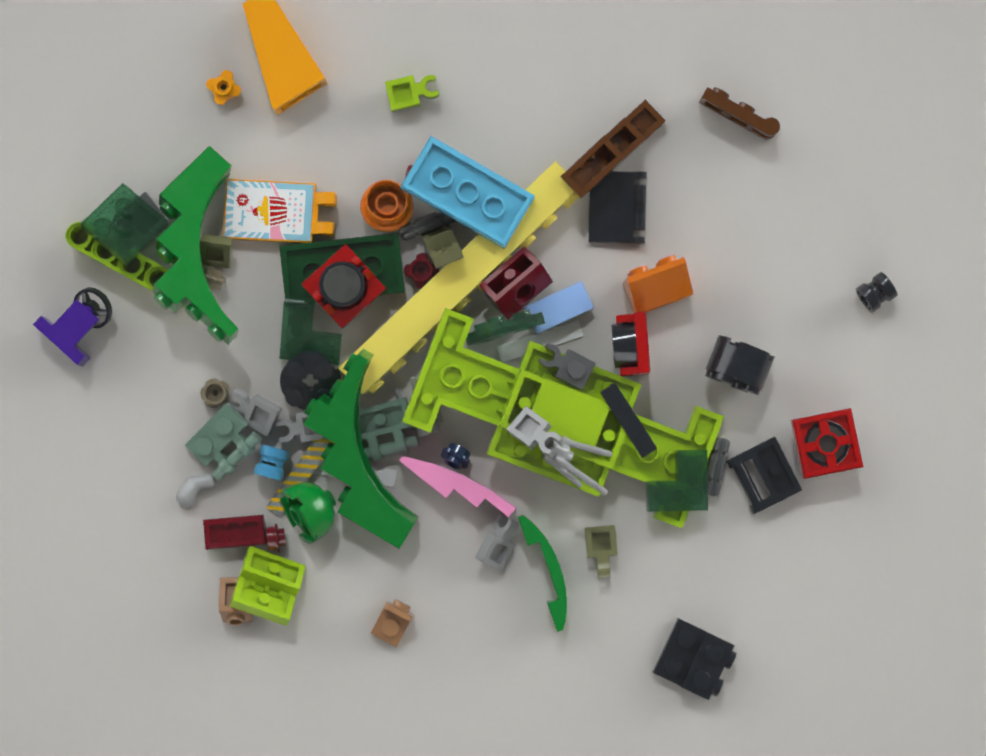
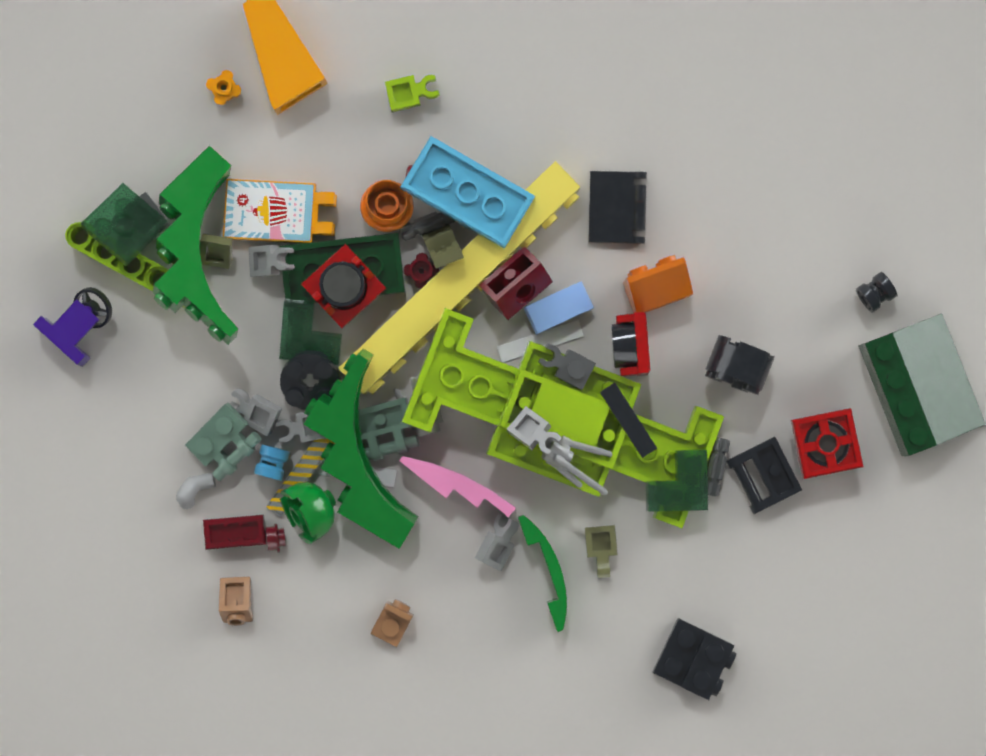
dark tan plate [200,378,230,408] -> none
dark tan plate [203,266,226,290] -> none
lime slope [230,546,306,626] -> none
dark blue plate [441,443,471,469] -> none
clear green plate [466,309,545,346] -> none
reddish brown slope [561,99,666,199] -> none
reddish brown plate [699,87,780,140] -> none
none -> light grey plate [249,245,294,277]
none -> slope [858,313,986,456]

